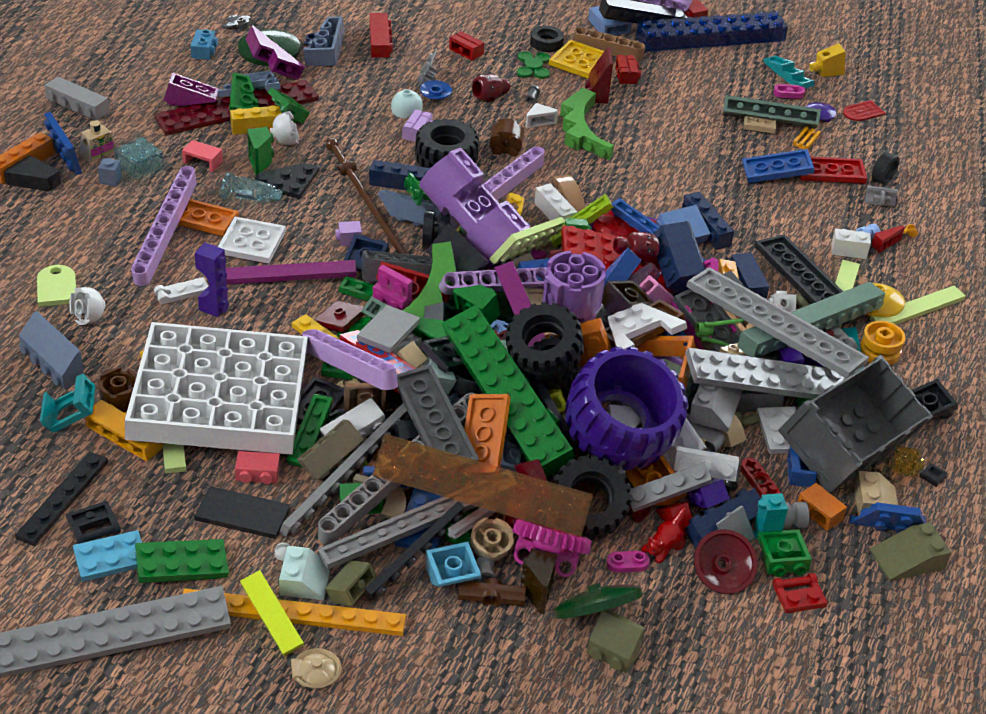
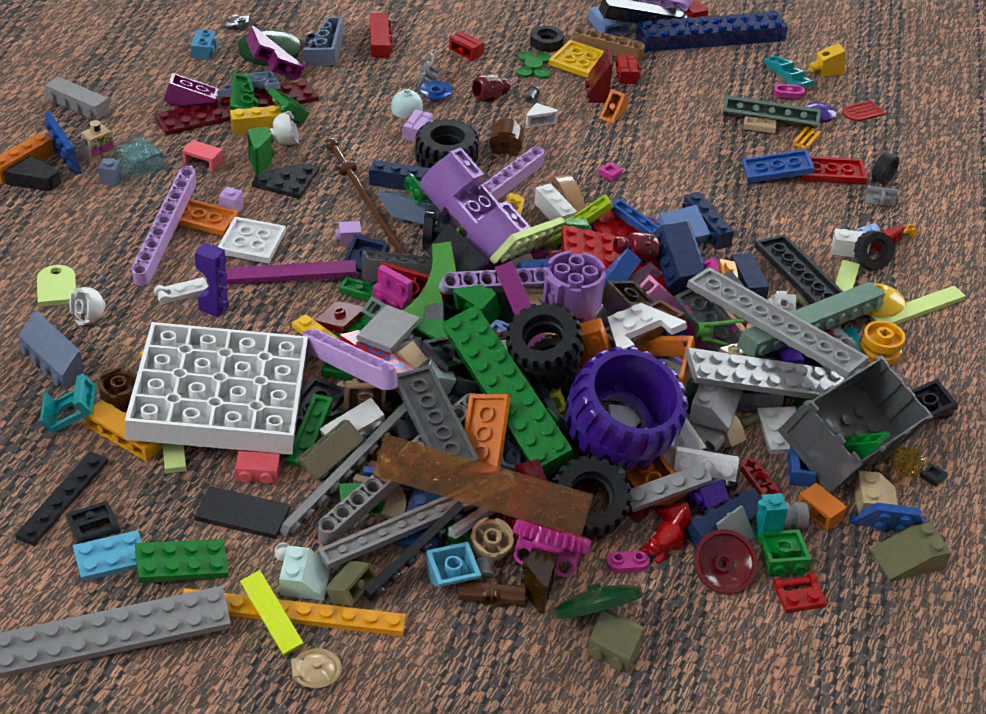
clear light blue piece [219,172,283,202] -> none
bright green arch [560,88,614,160] -> none
none -> lavender brick [219,187,243,211]
none -> orange slope [599,89,630,124]
none -> dark pink plate [599,162,623,181]
none -> green slope [842,432,890,460]
none -> black tyre [854,231,894,270]

